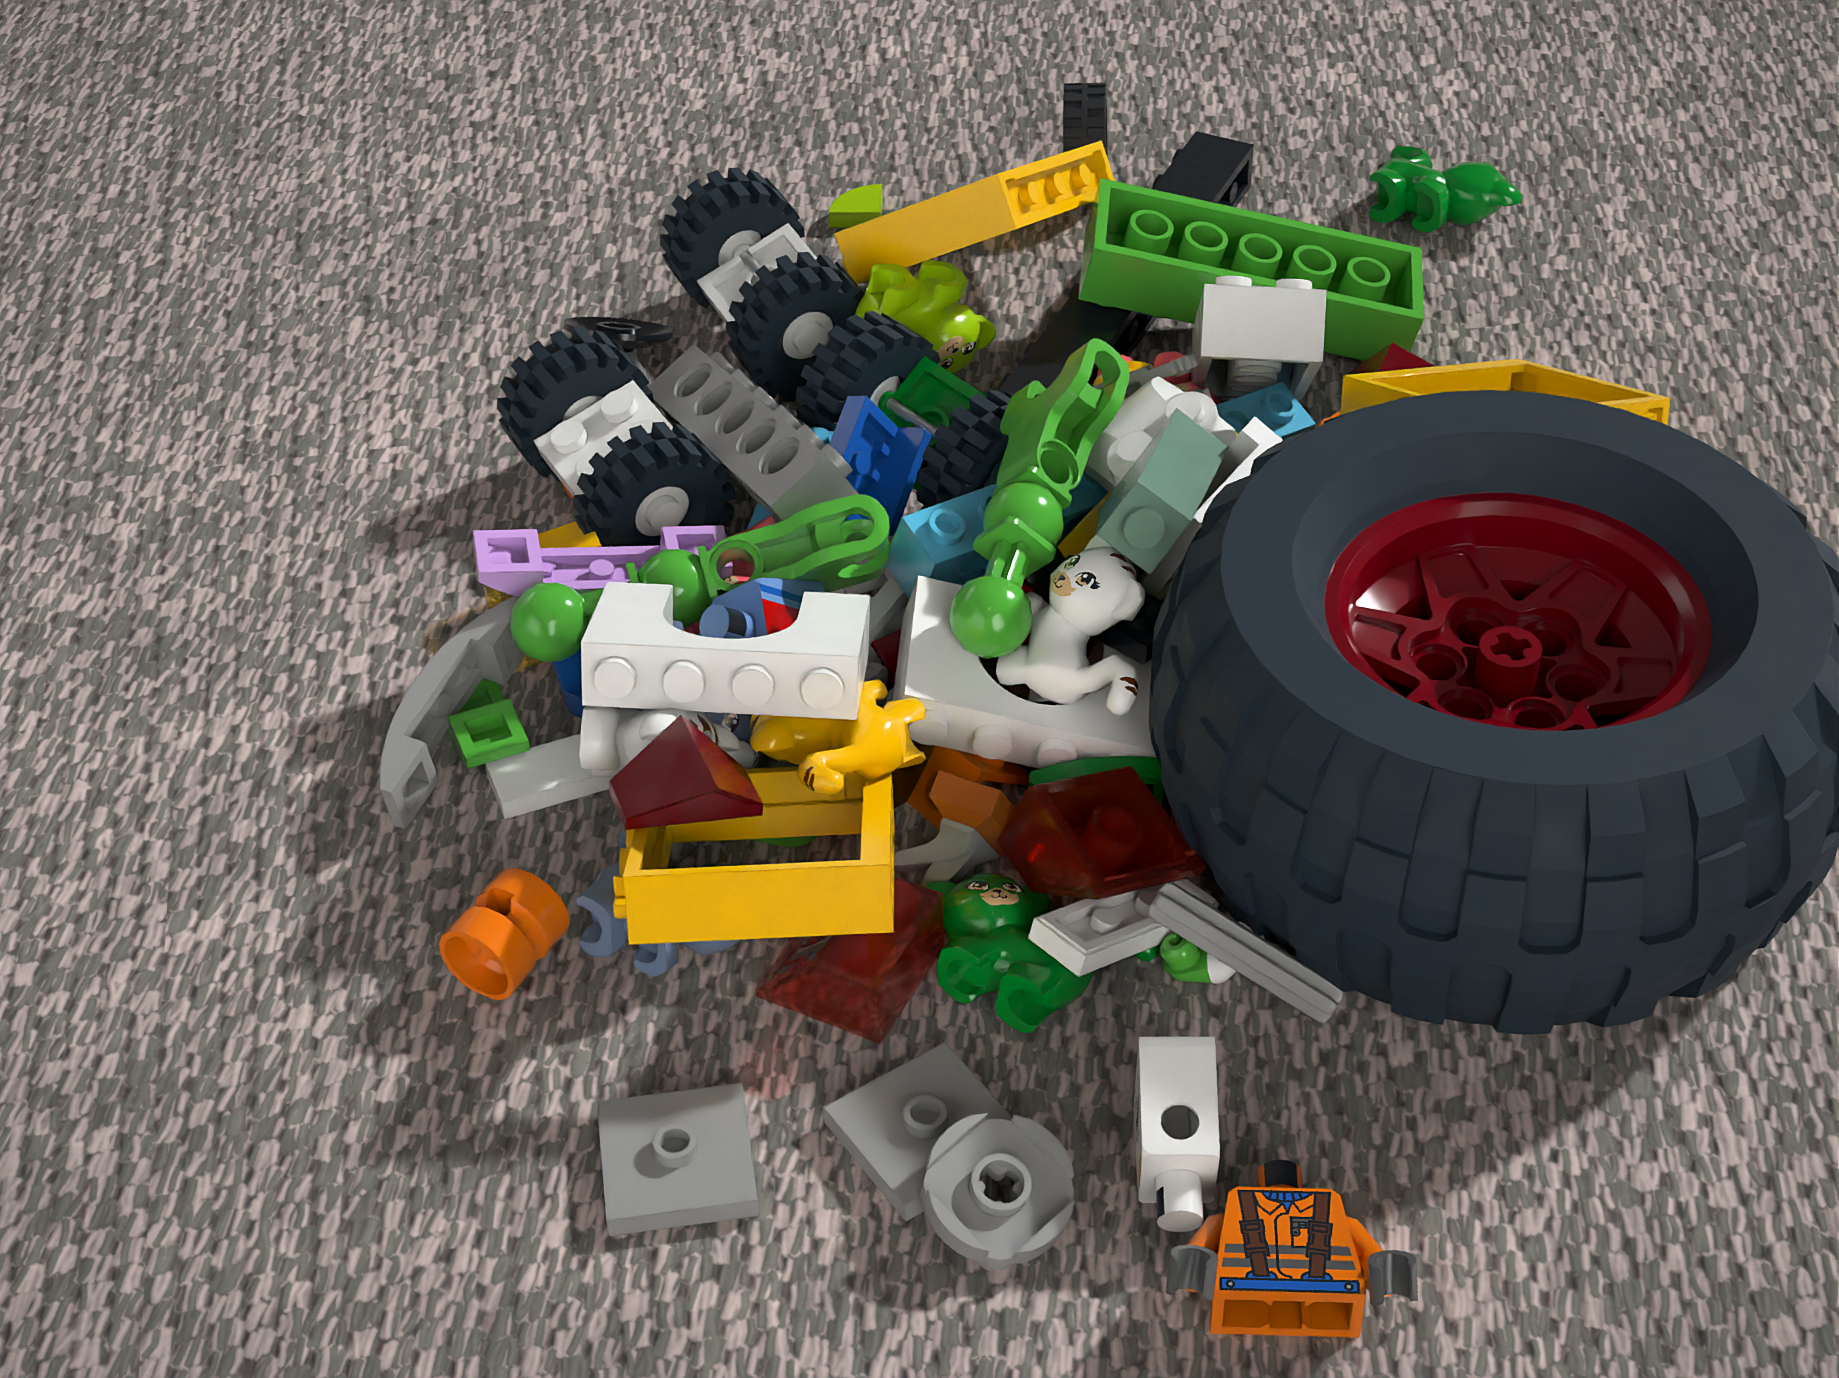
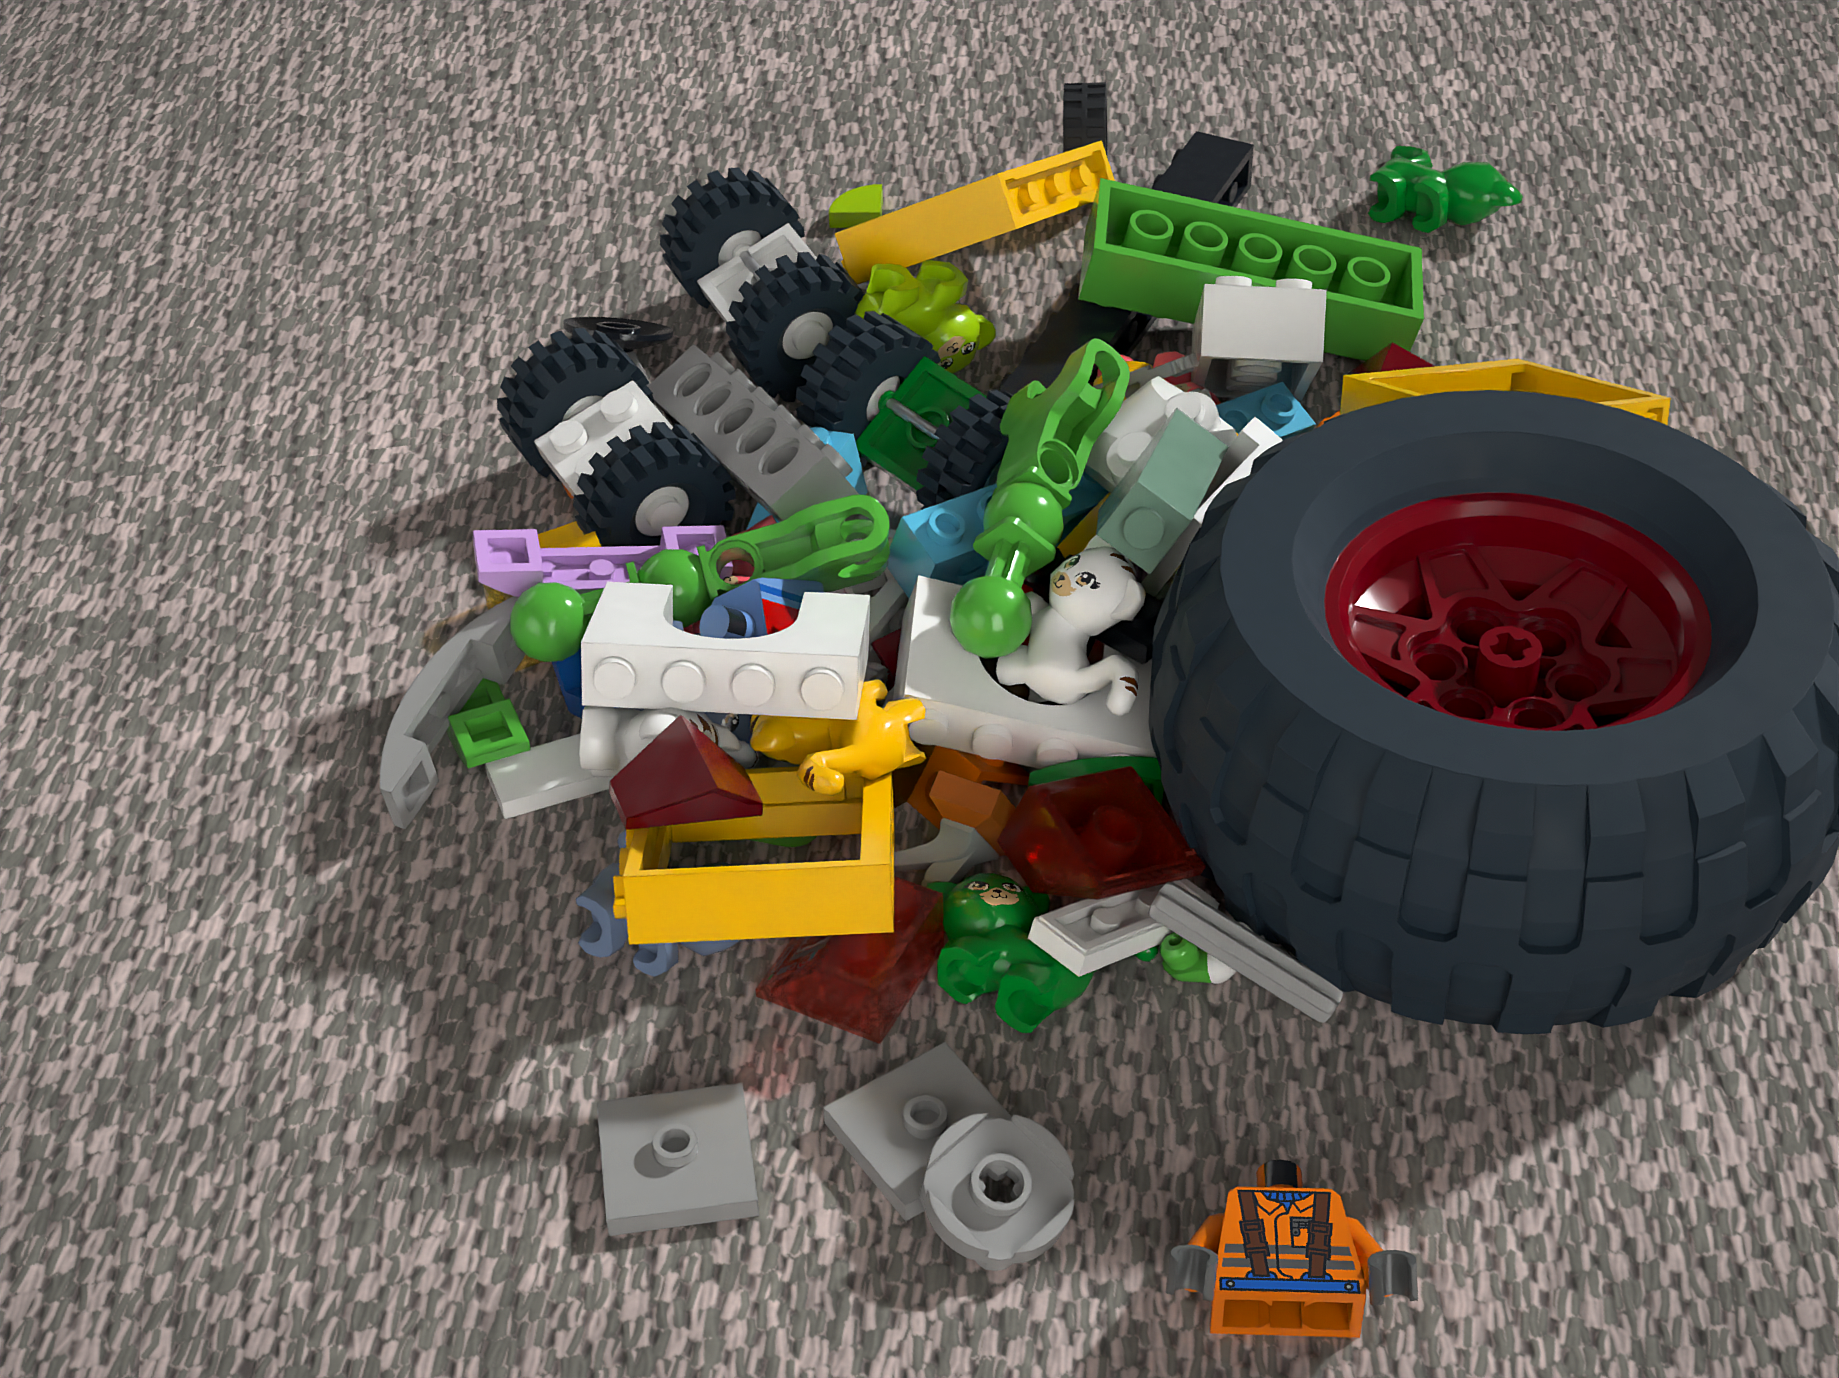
orange wheel [438,868,570,1000] -> none
blue bracket [830,395,931,536] -> none
white torso [1134,1037,1220,1232] -> none

